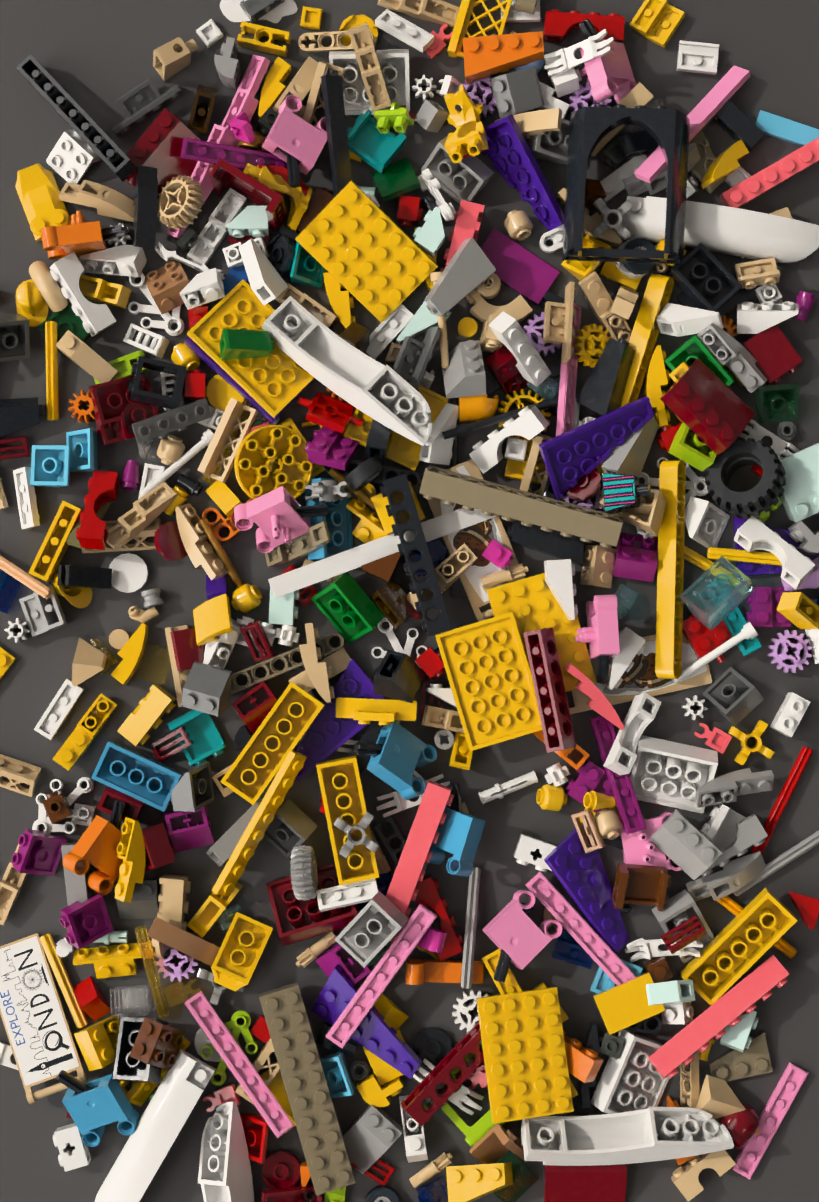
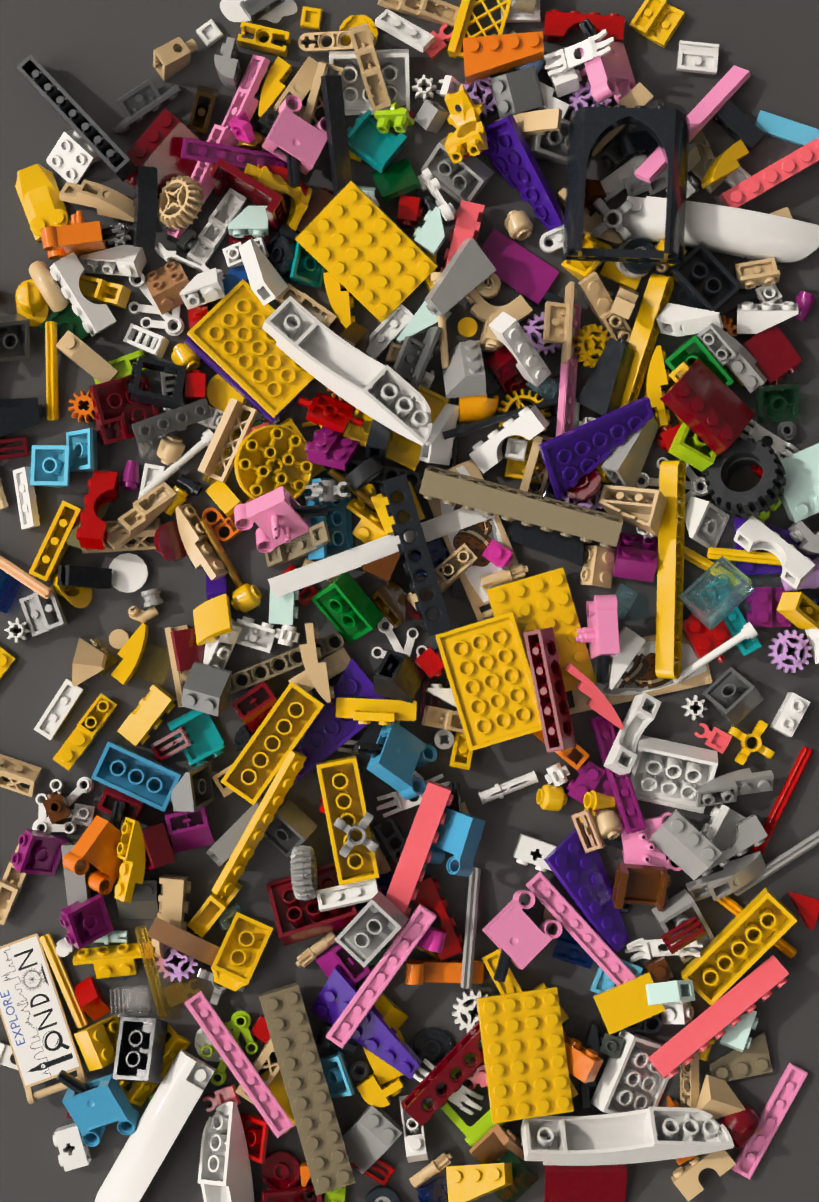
reddish brown bracket [130,1017,185,1070] -> none
green slope [219,329,274,360] -> none
dark red tile [240,620,275,662] -> none
white slope [544,559,578,620] -> none
black torso [602,473,651,515] -> none

